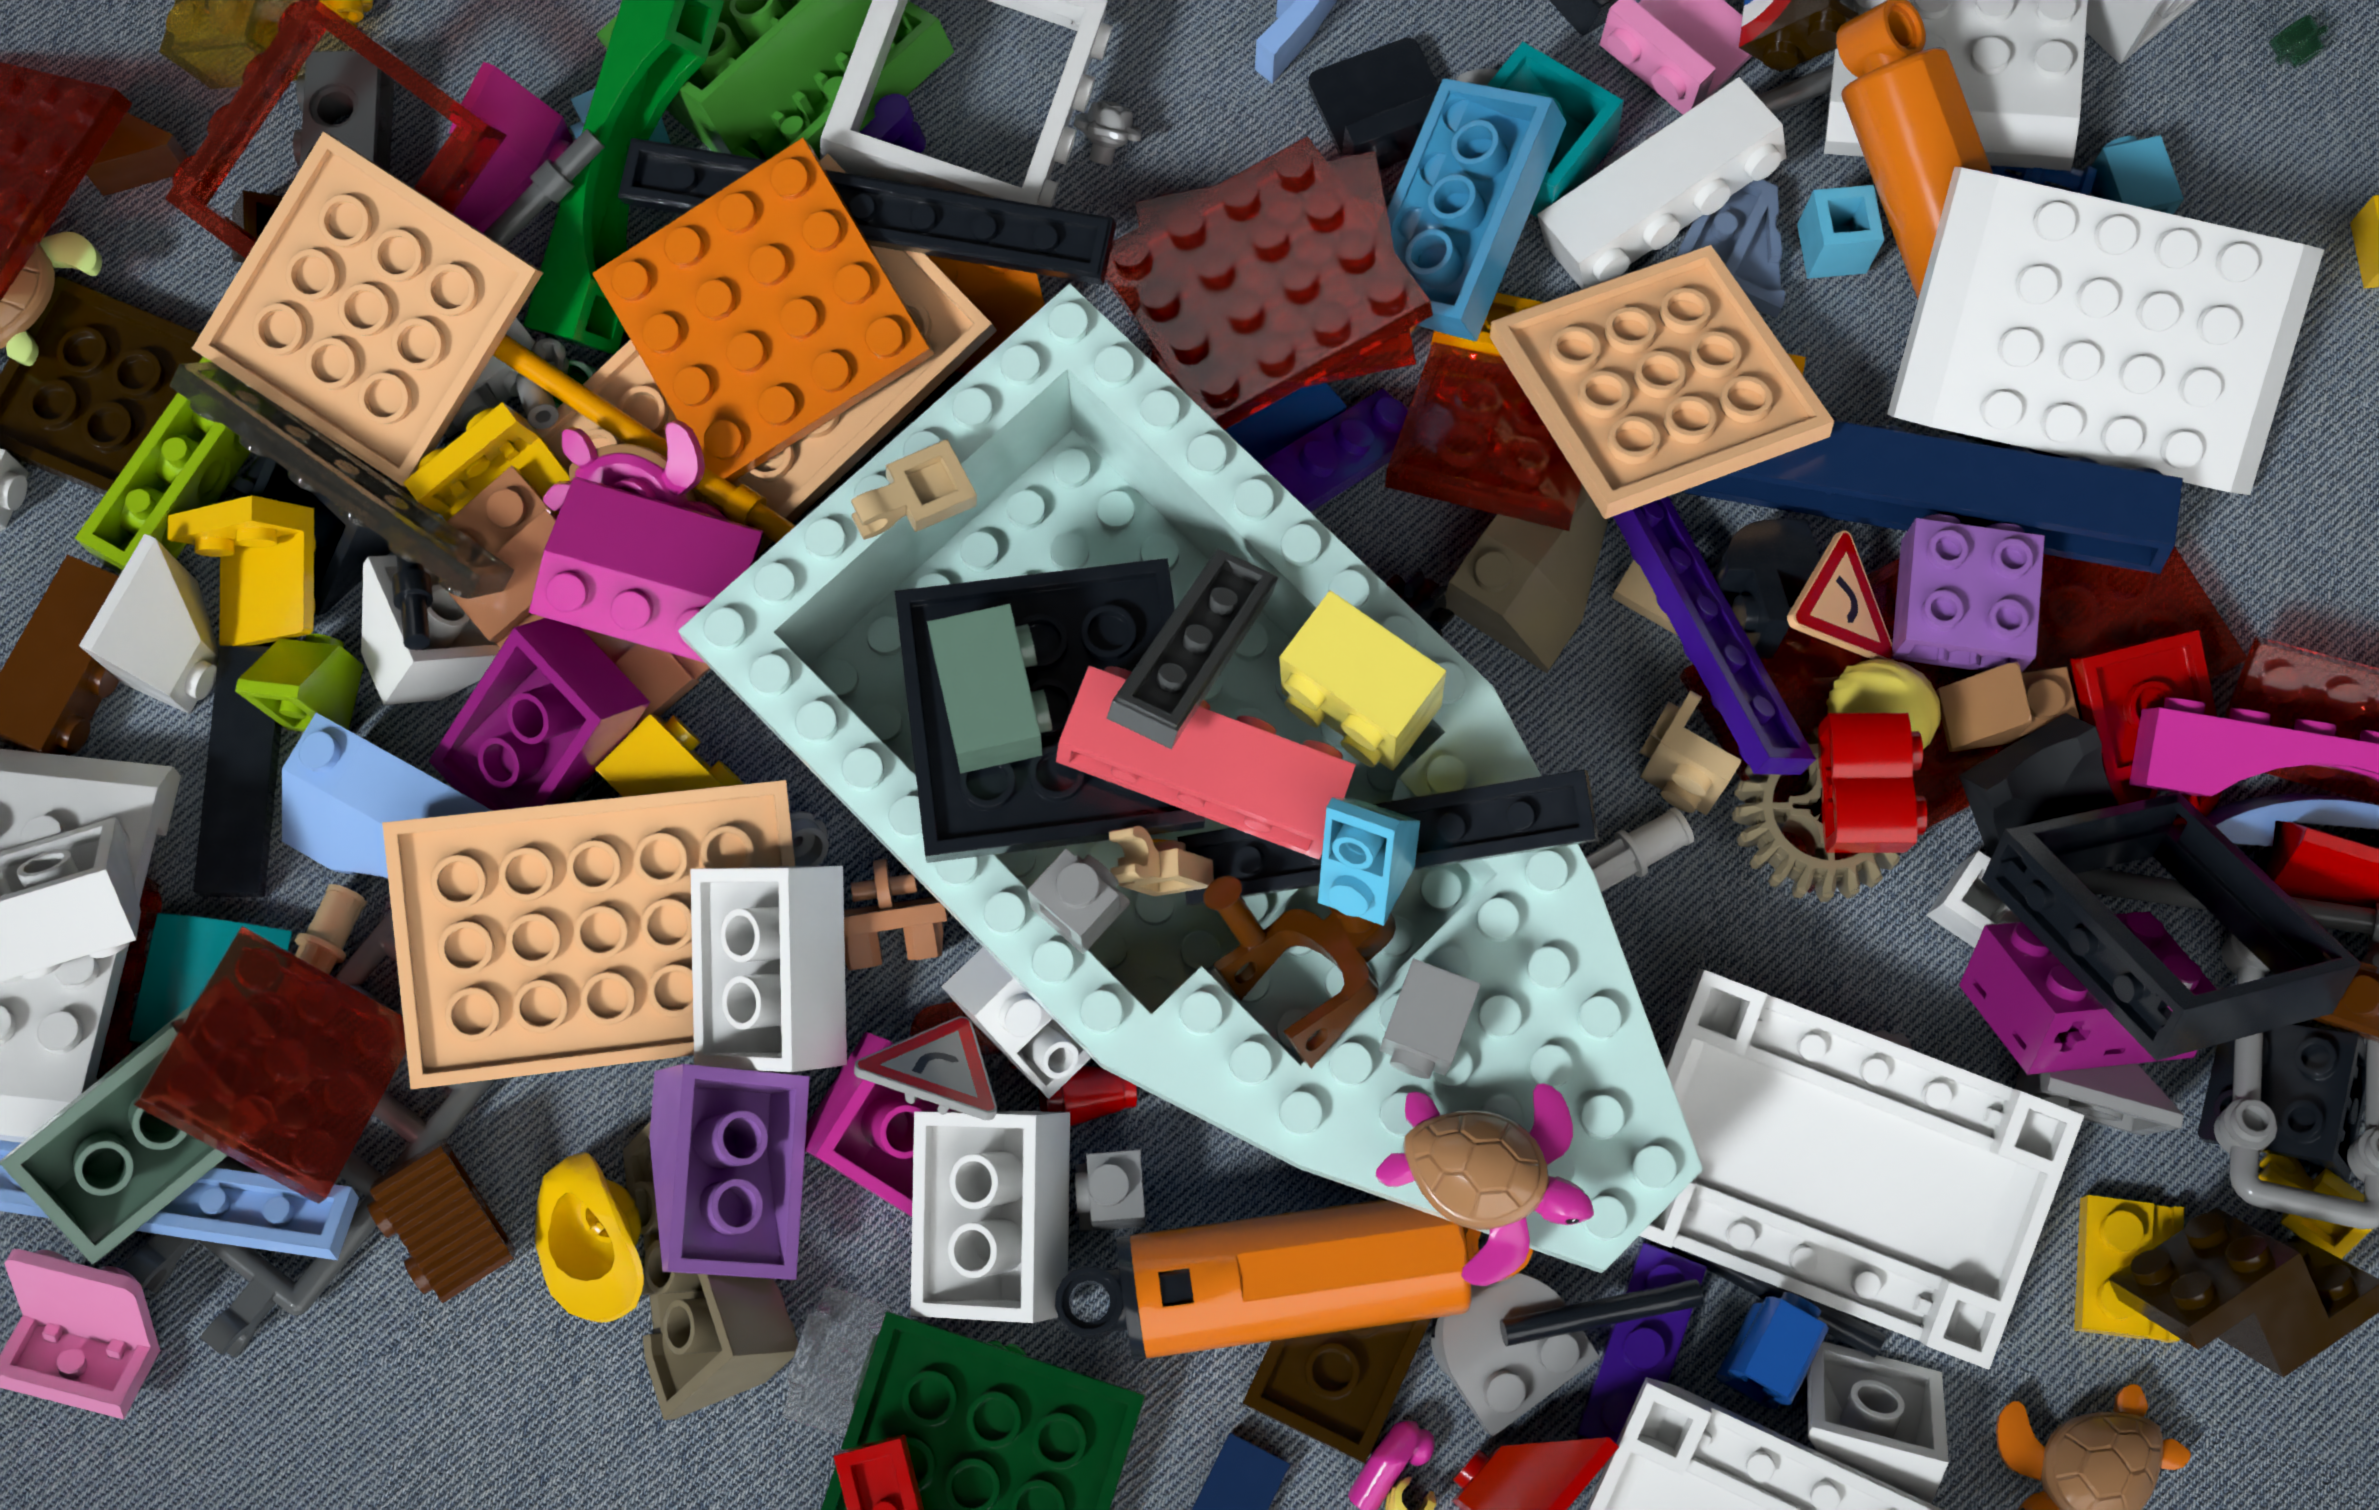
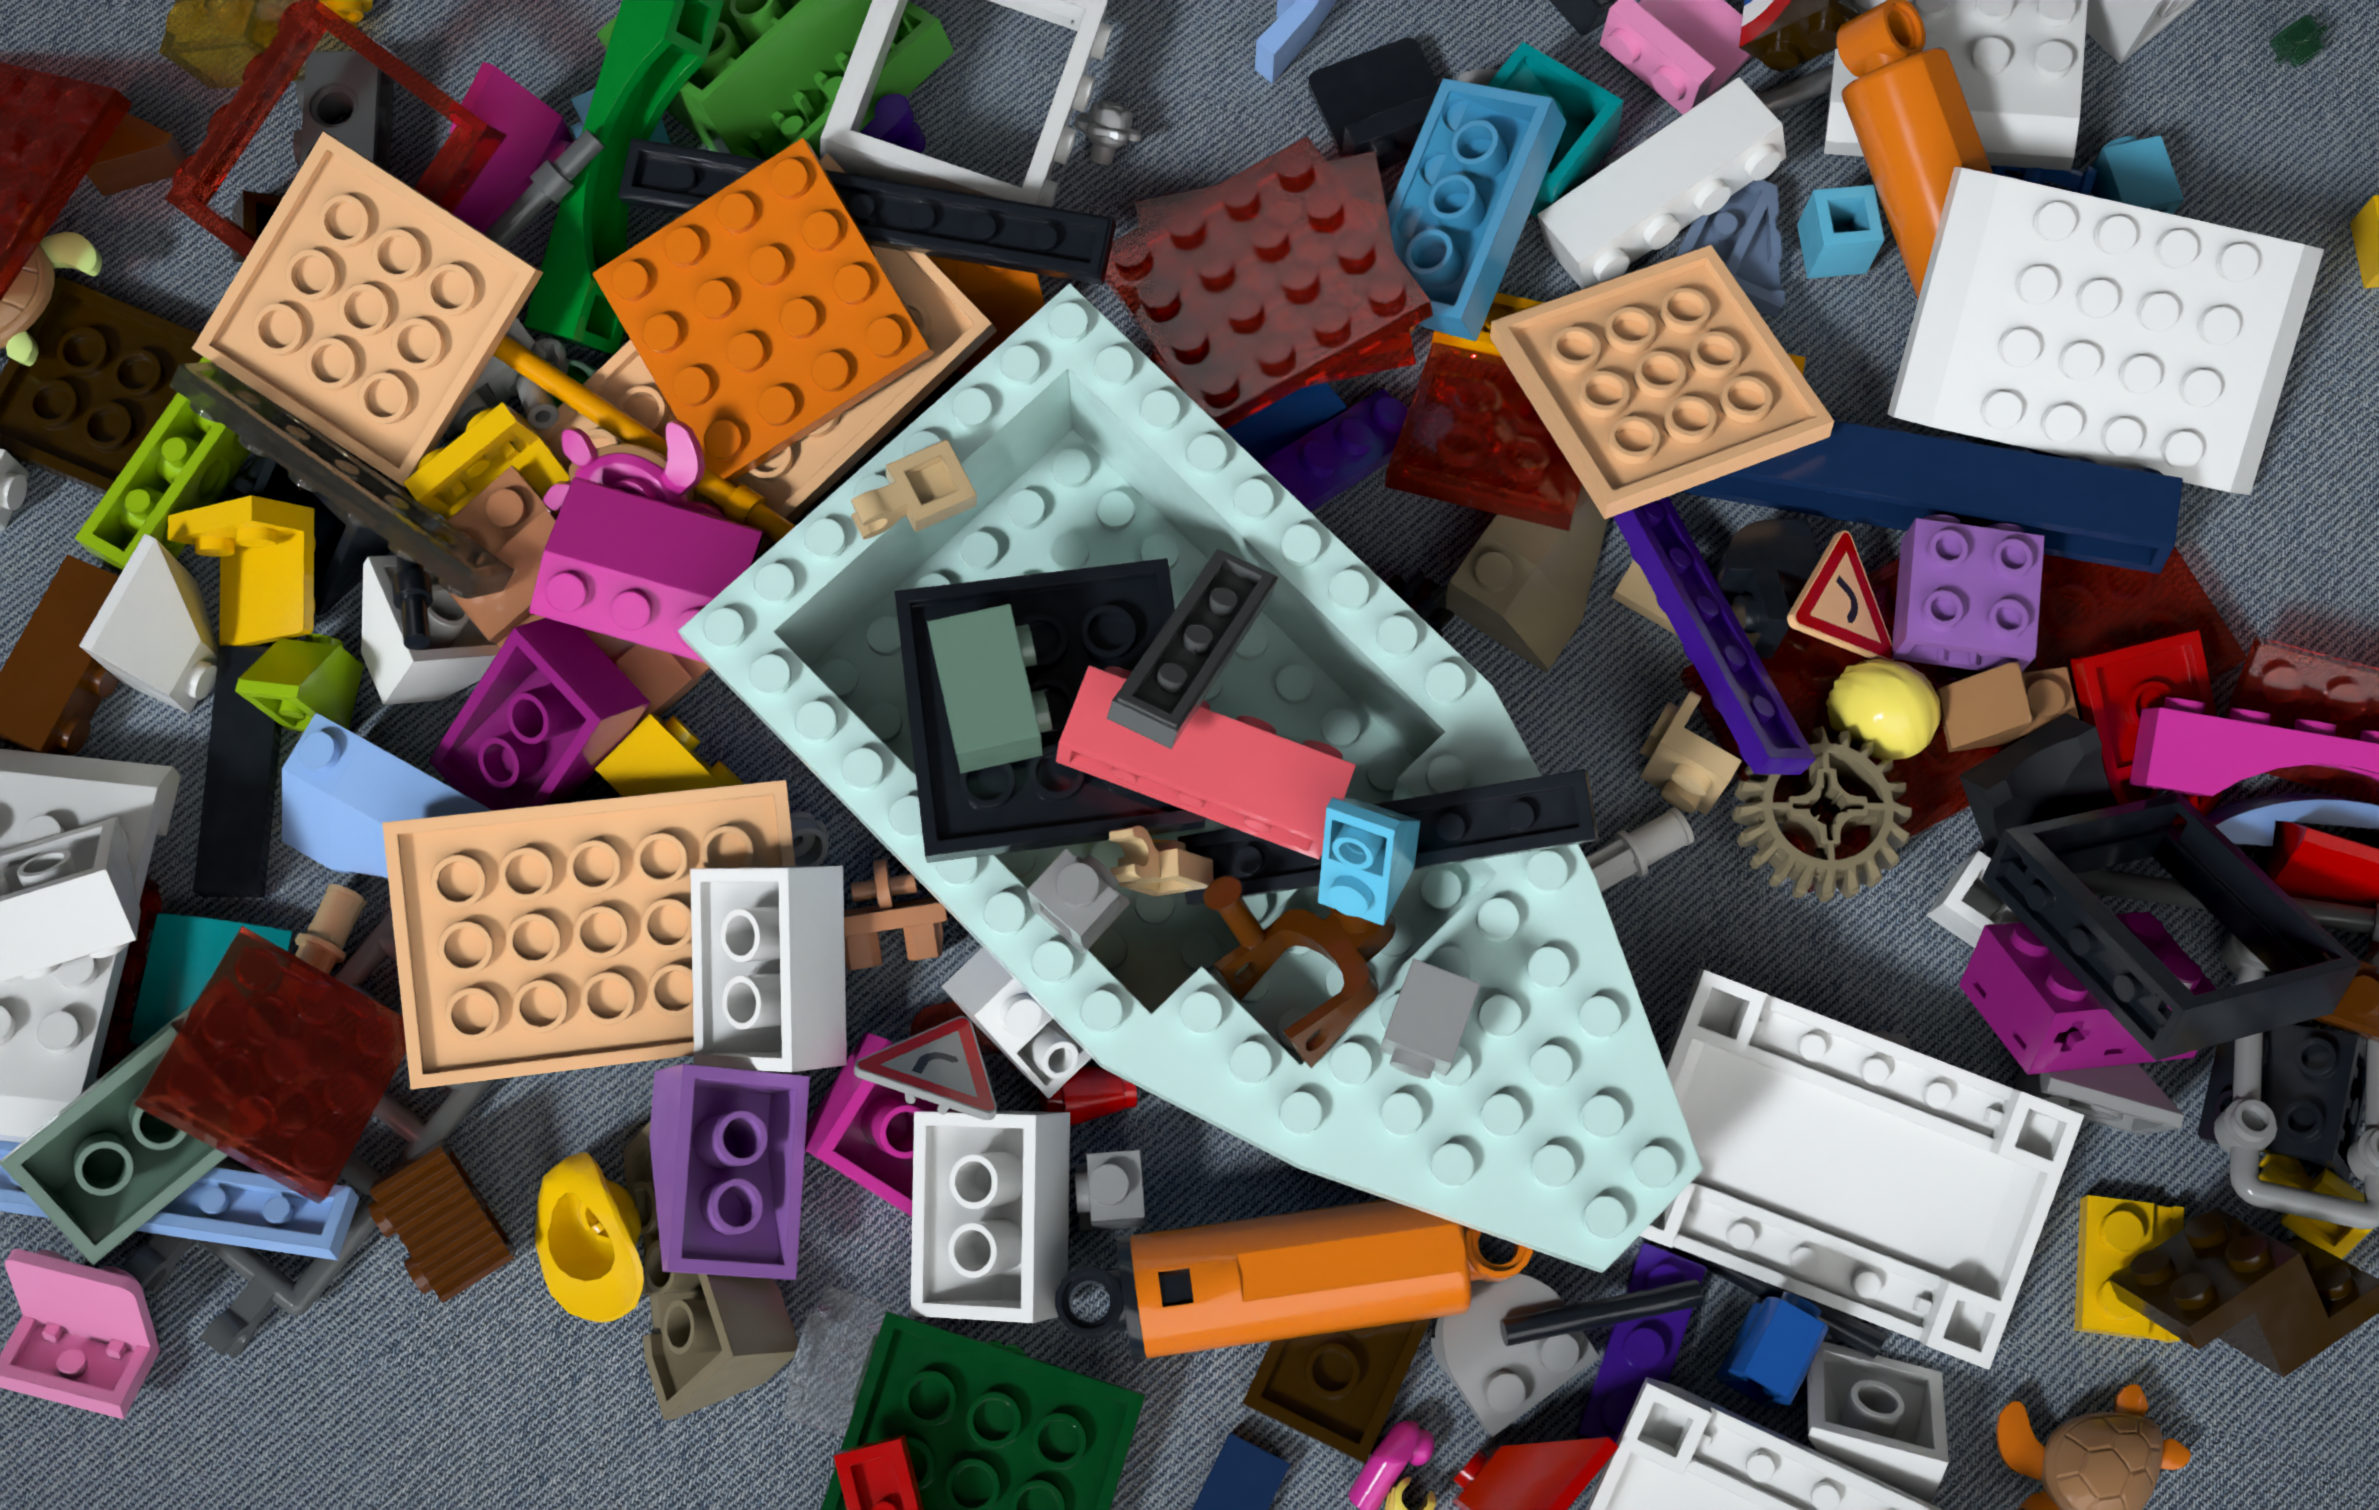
light yellow brick [1279,590,1446,771] -> none
animal [1375,1083,1594,1286] -> none
red brick [1818,713,1927,853] -> none

